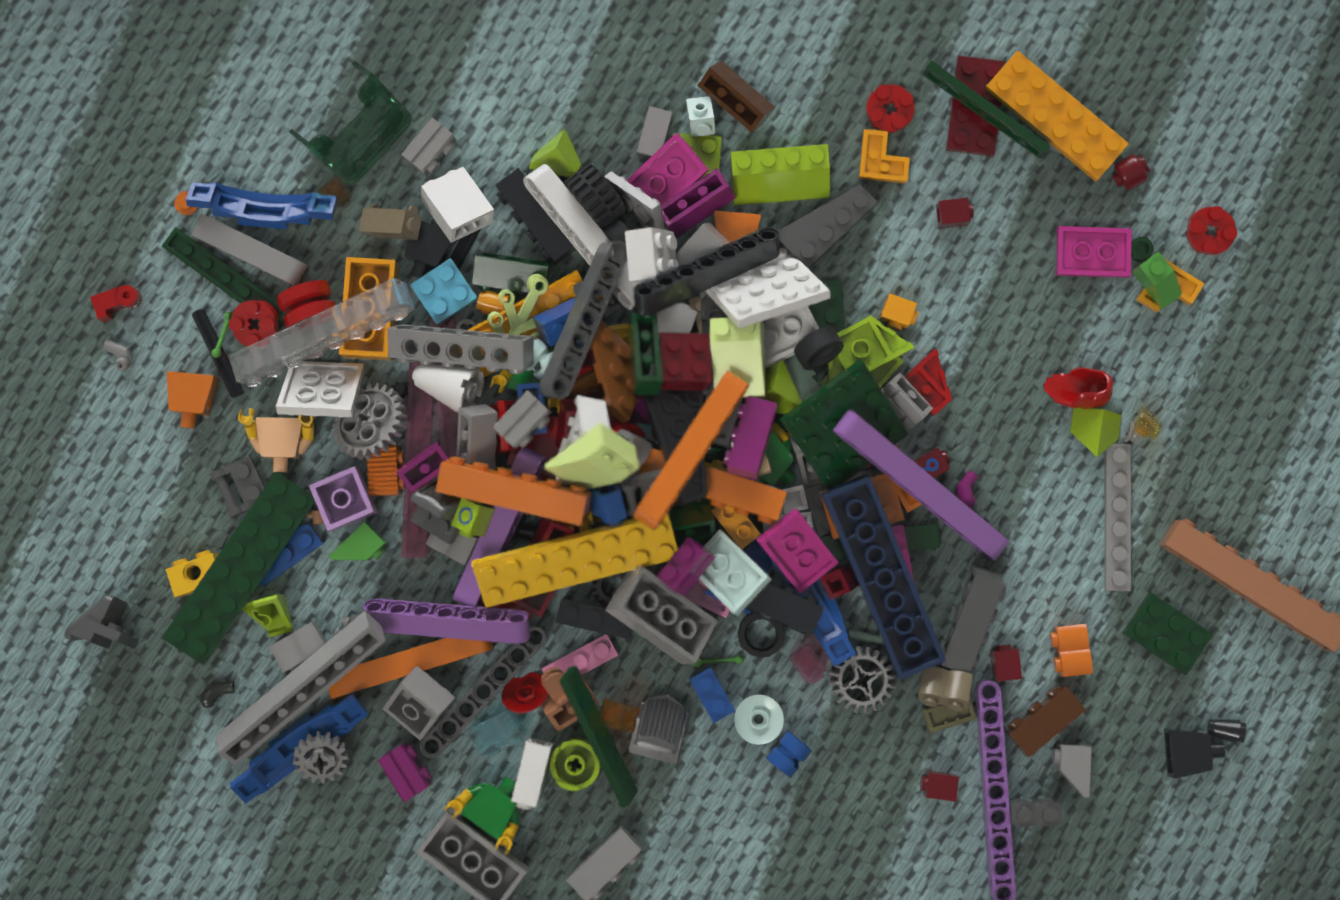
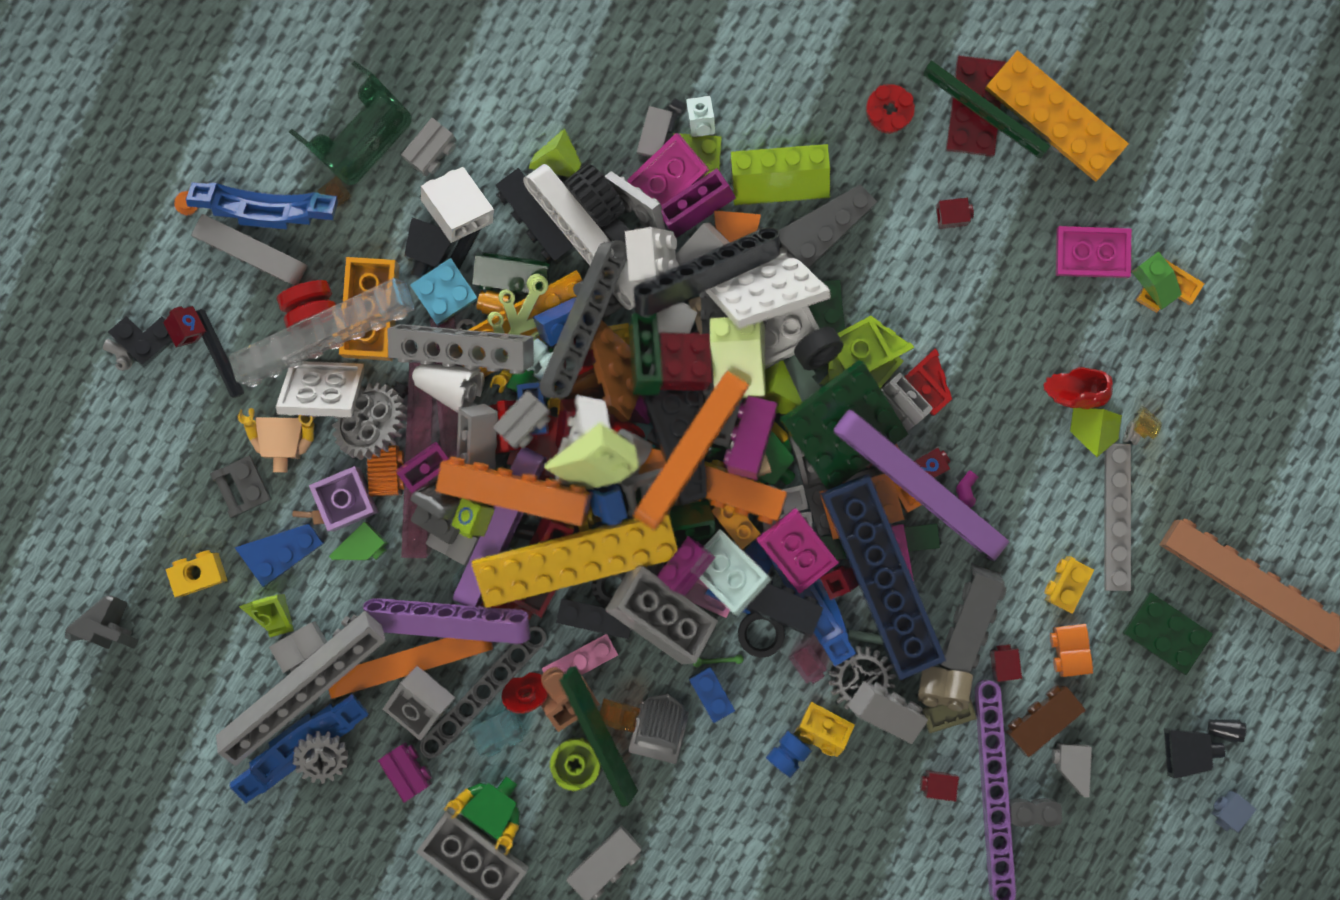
red leg [90,285,142,322] -> none
dark green tile [161,227,287,328] -> none
dark green plate [161,472,316,665] -> none
orange torso [167,371,219,429] -> none
pearl dark grey arm [200,681,234,708] -> none
bright green hinge [211,312,233,358] -> none
red plate [229,300,280,349] -> none
dark tan brick [359,204,422,240] -> none
white brick [511,737,554,810] -> none
reddish brown brick [697,60,776,133] -> none
light aqua dish [734,694,784,745] -> none
light orange plate [858,129,910,184] -> none
light orange brick [879,293,919,331] -> none
dark red head [1112,154,1151,191] -> none
dark green tile [1131,237,1154,262] -> none
red plate [1186,206,1238,255] -> none
none -> black plate [108,316,173,368]
none -> dark red brick [163,306,206,348]
none -> black hand [667,98,684,134]
none -> yellow bracket [794,702,855,757]
none -> light grey brick [848,681,928,744]
none -> yellow bracket [1044,556,1094,614]
none -> sand blue brick [1211,791,1257,833]

